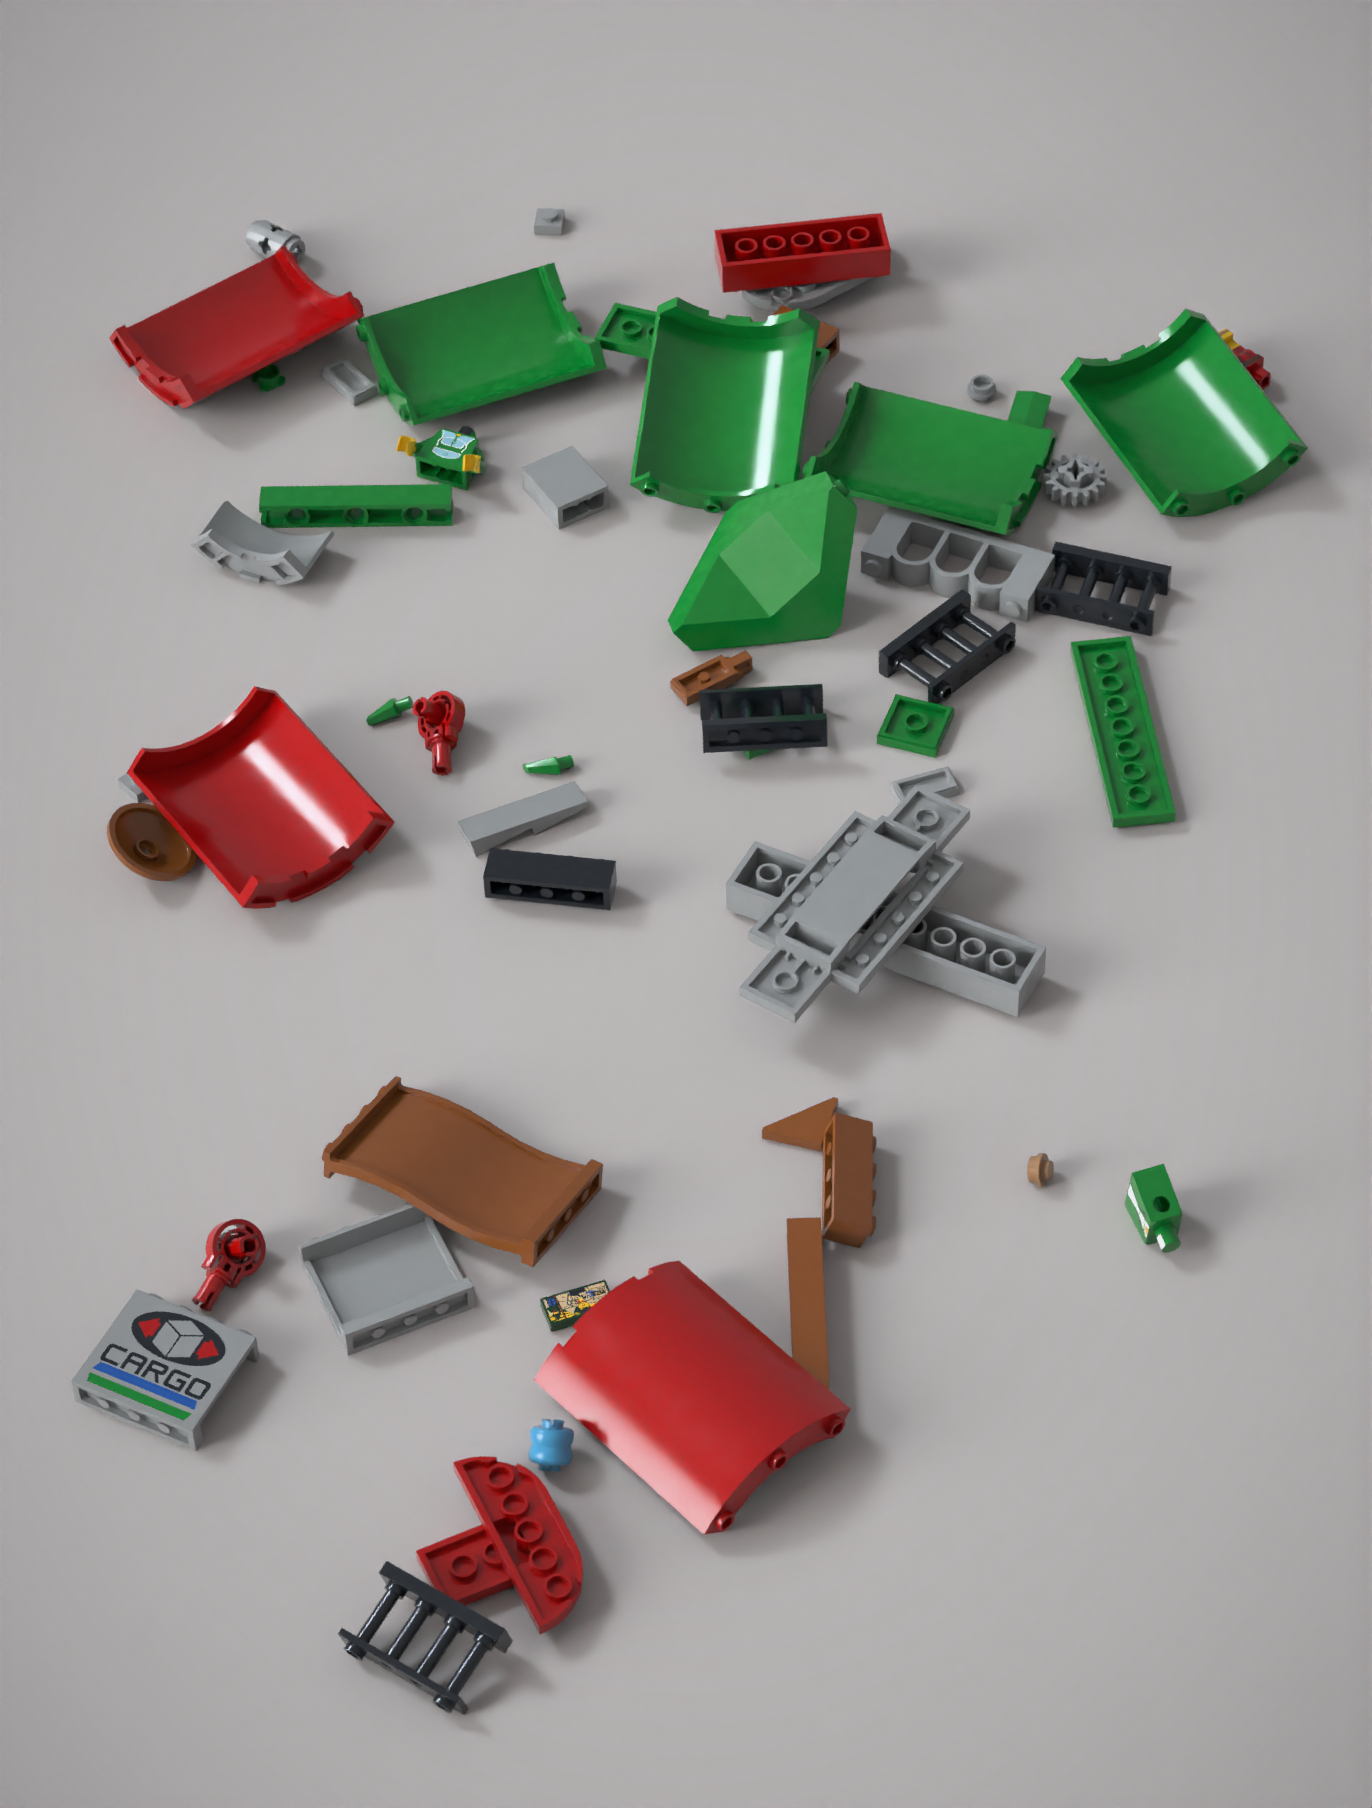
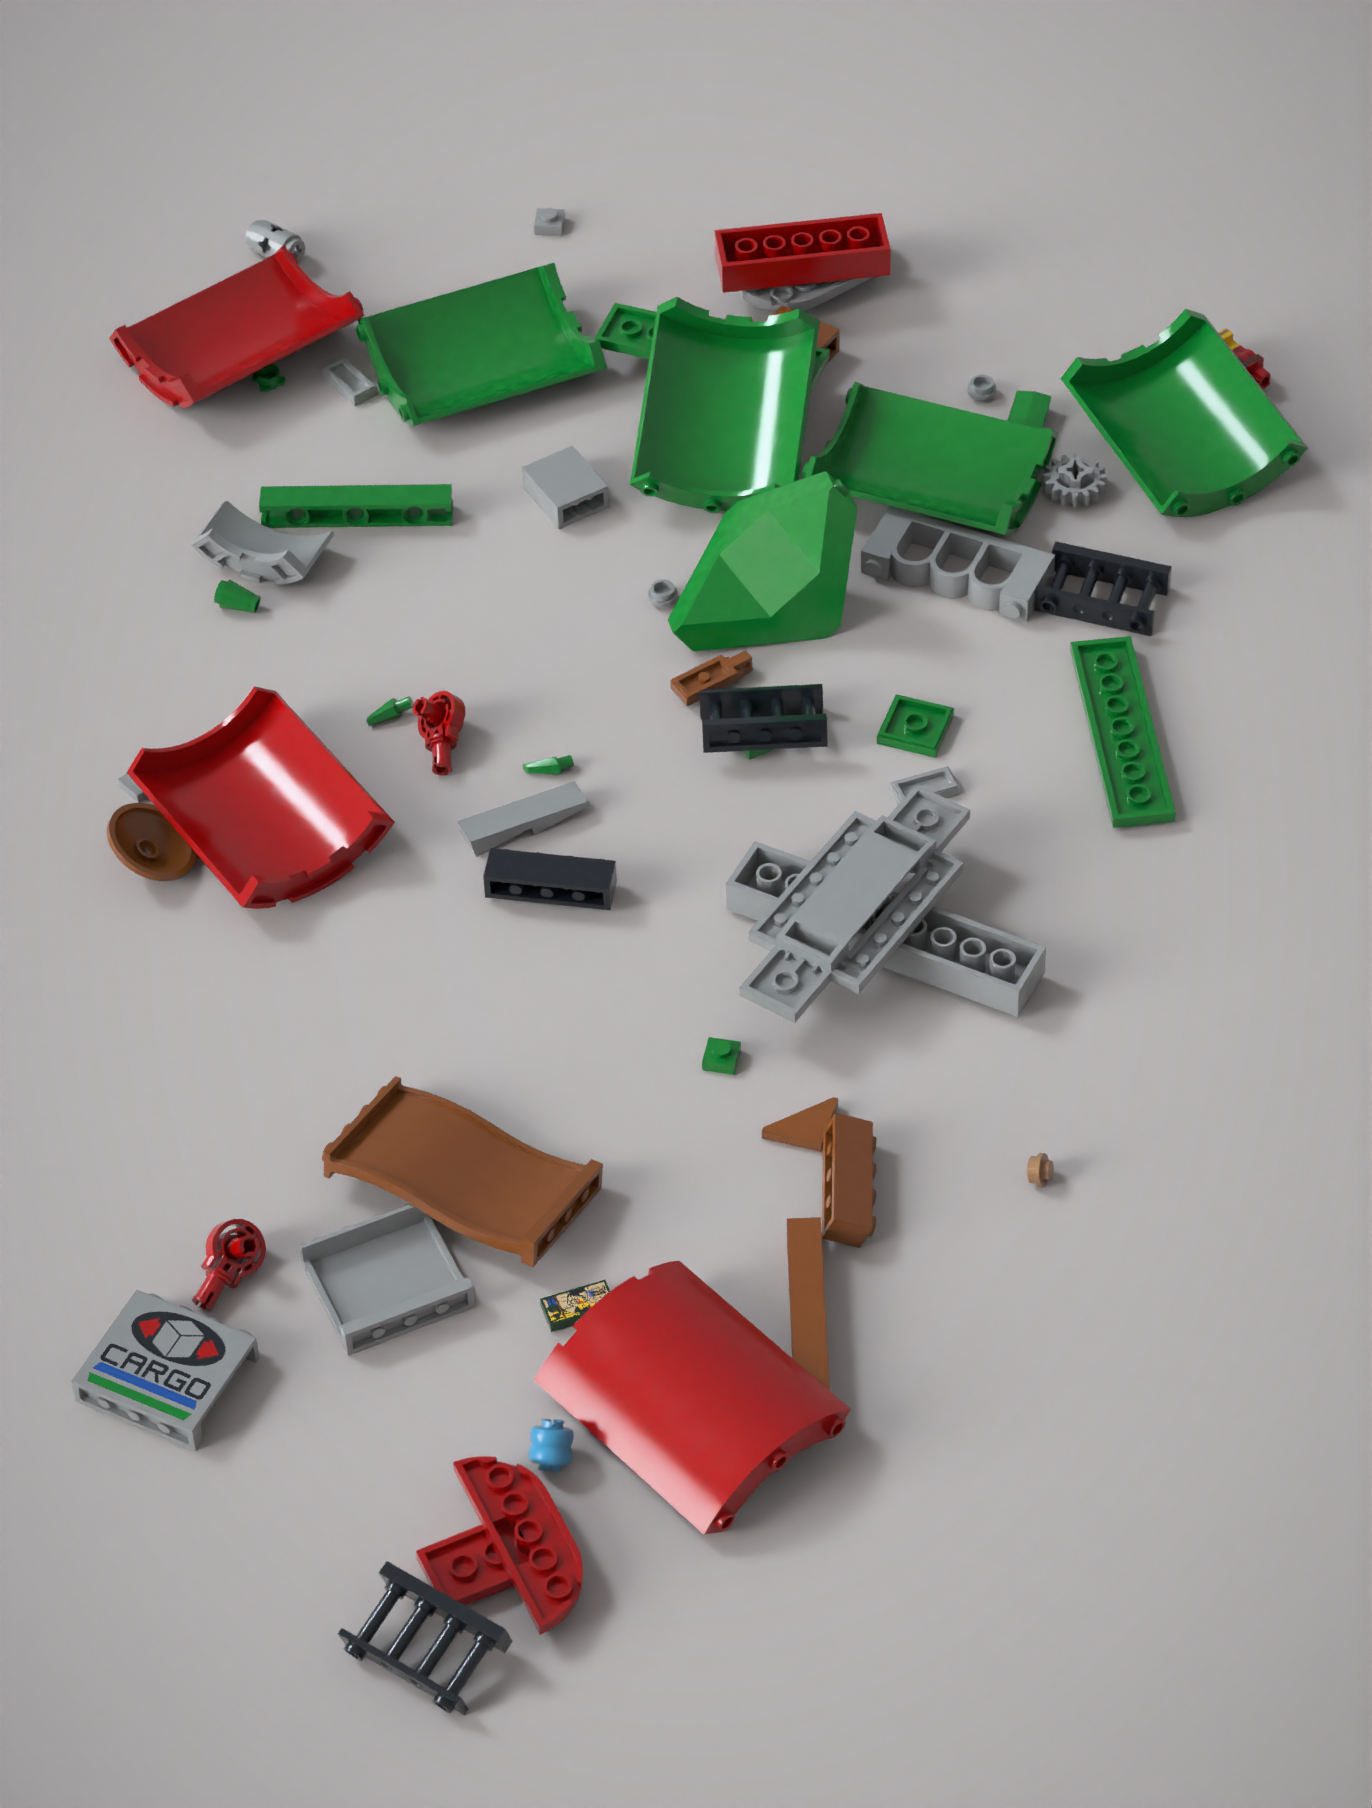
green torso [396,426,487,491] -> none
black fence [879,589,1016,704] -> none
green torso [1125,1164,1182,1253] -> none
none -> green cone [214,580,261,613]
none -> light grey plate [648,579,678,607]
none -> green plate [702,1037,741,1075]

